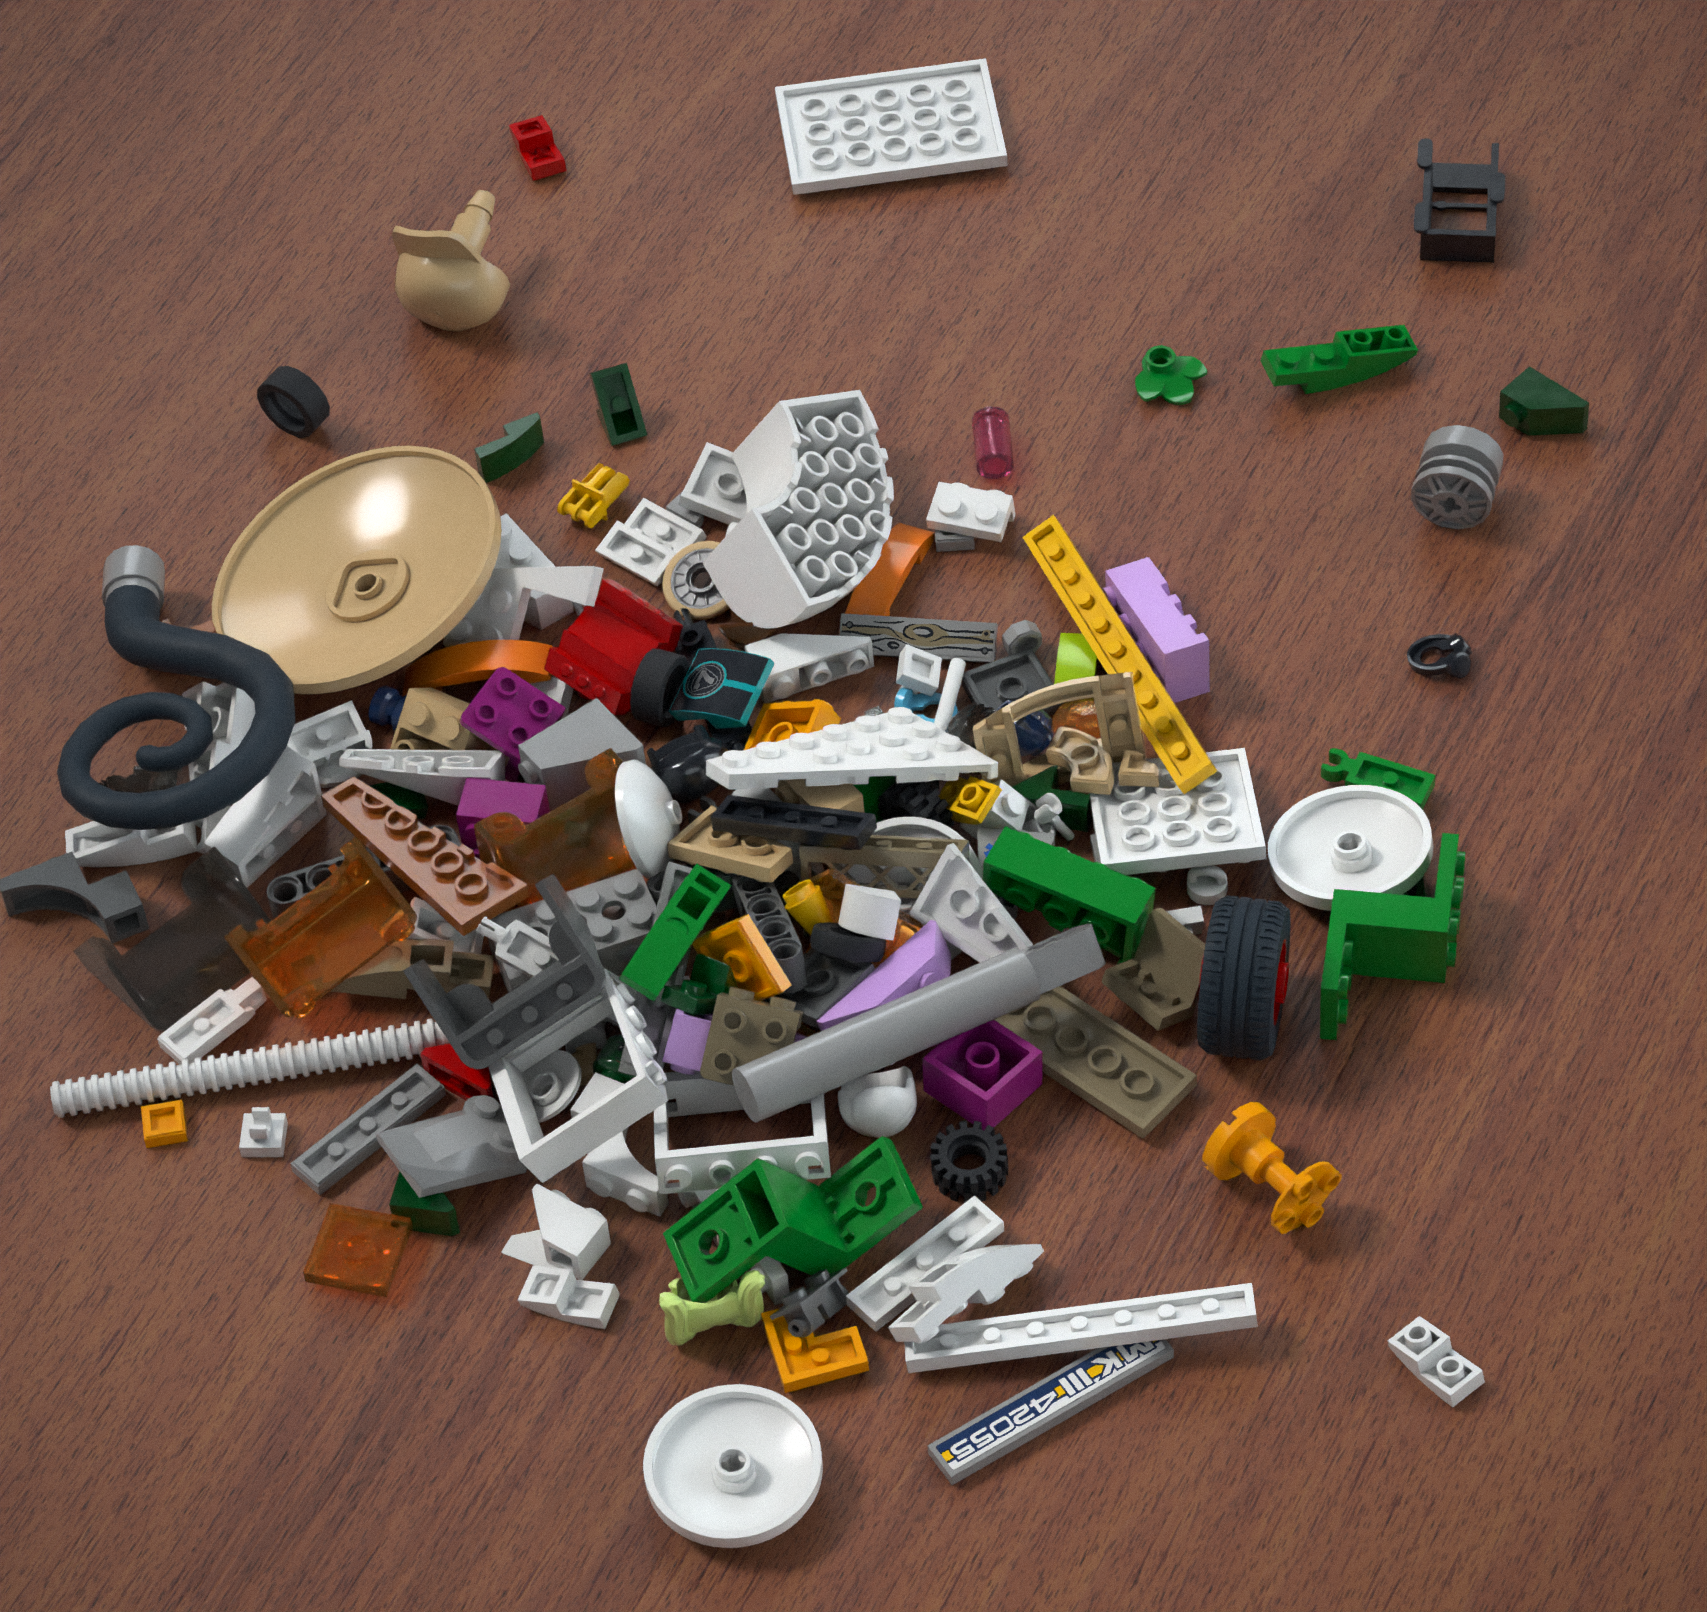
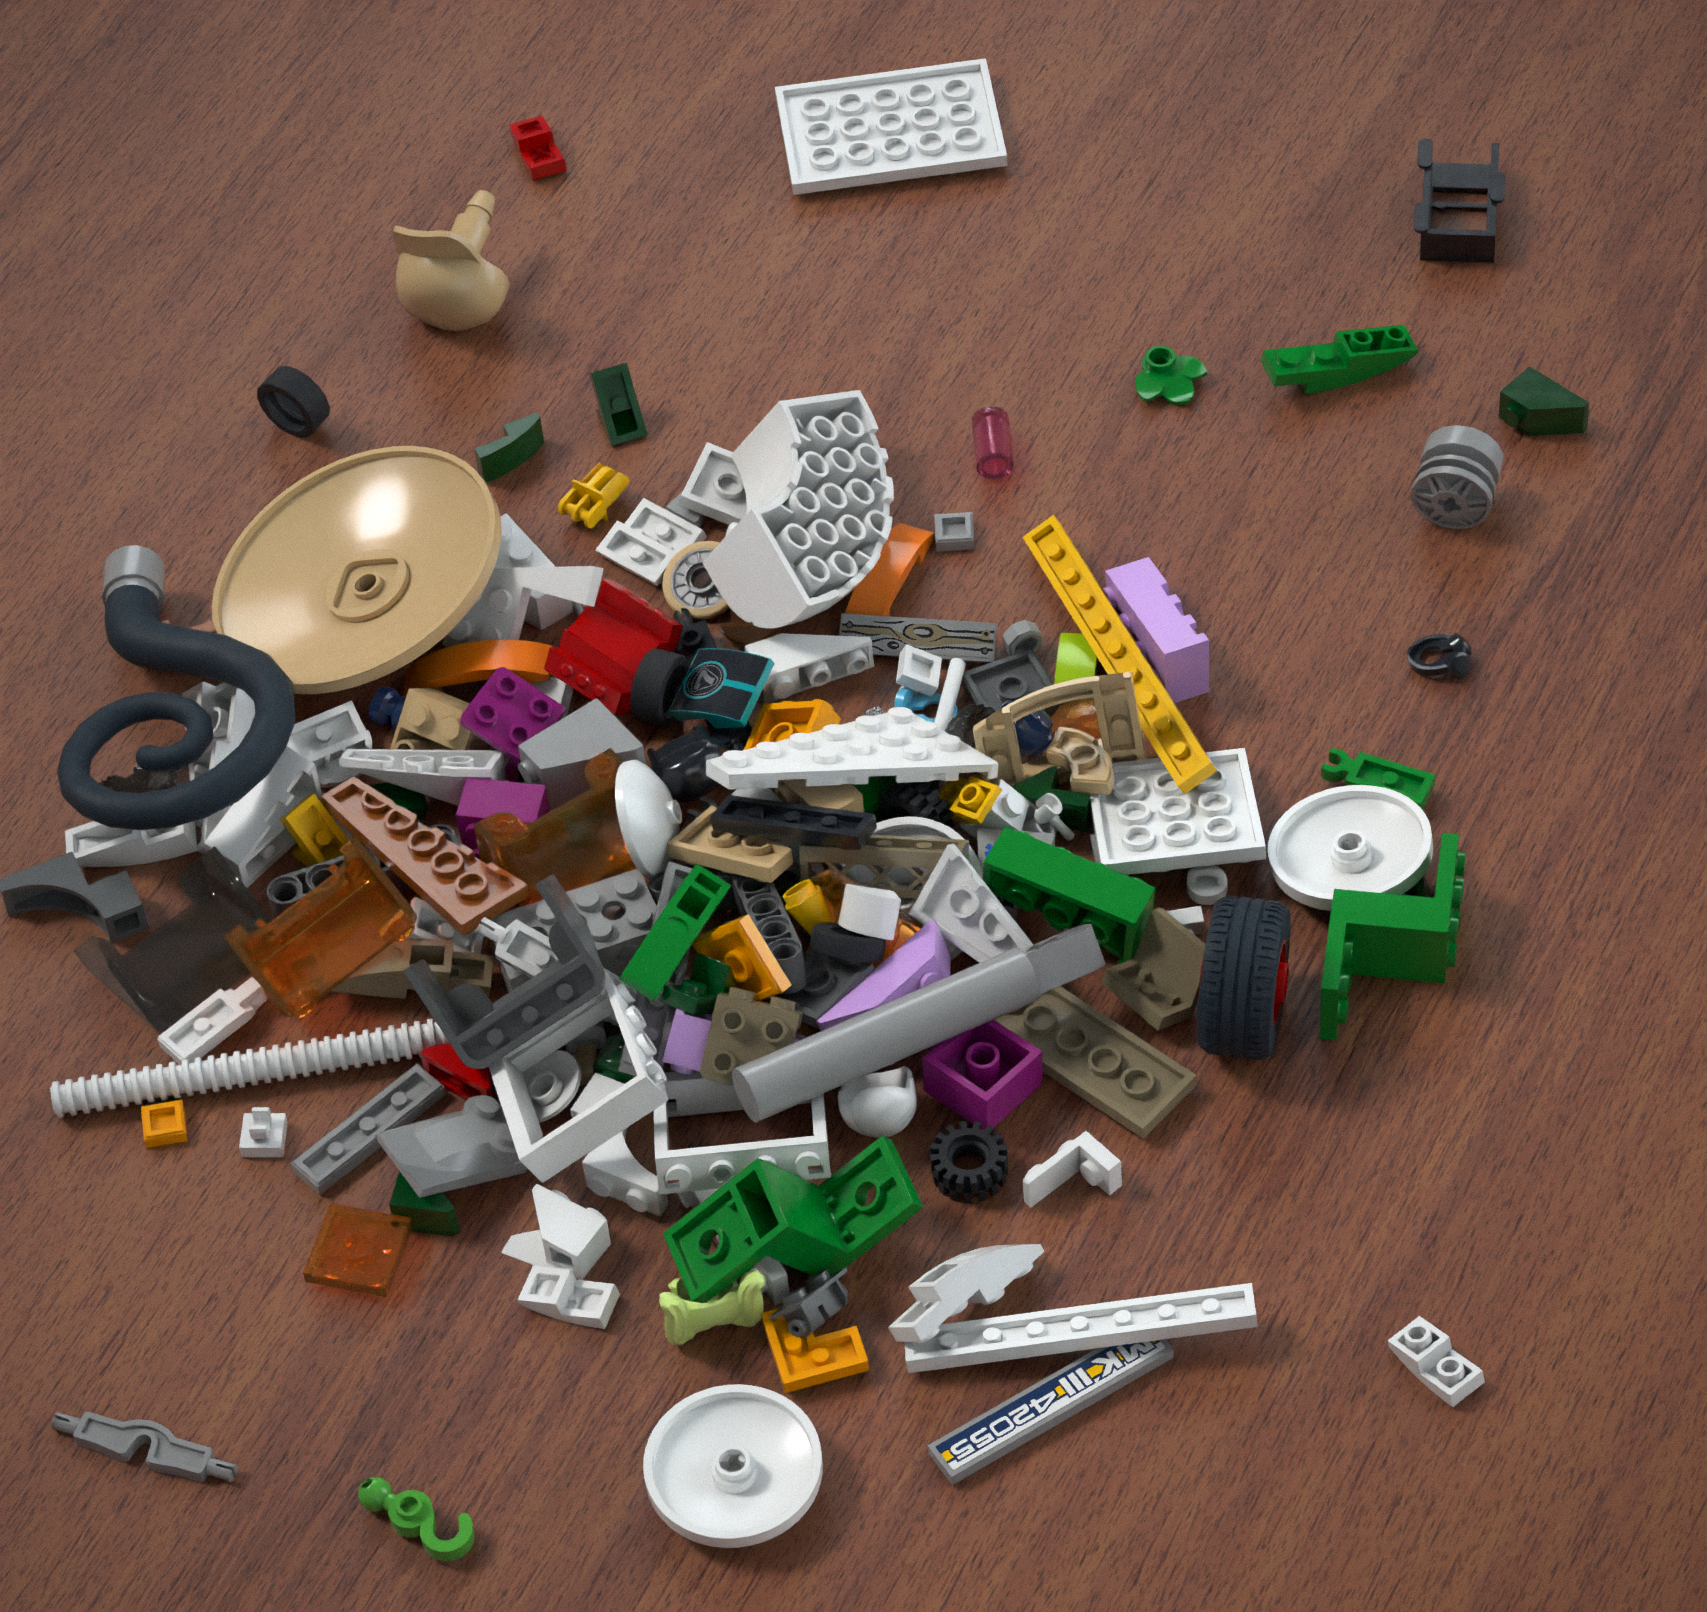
white plate [846,1196,1004,1331] -> none
white bracket [926,482,1015,542] -> none
tan tile [1118,750,1159,787] -> none
light orange piece [1202,1102,1342,1234] -> none
none -> light grey piece [51,1412,238,1482]
none -> yellow slope [279,794,357,867]
none -> bright green piece [358,1476,475,1561]
none -> white bracket [1023,1131,1122,1207]

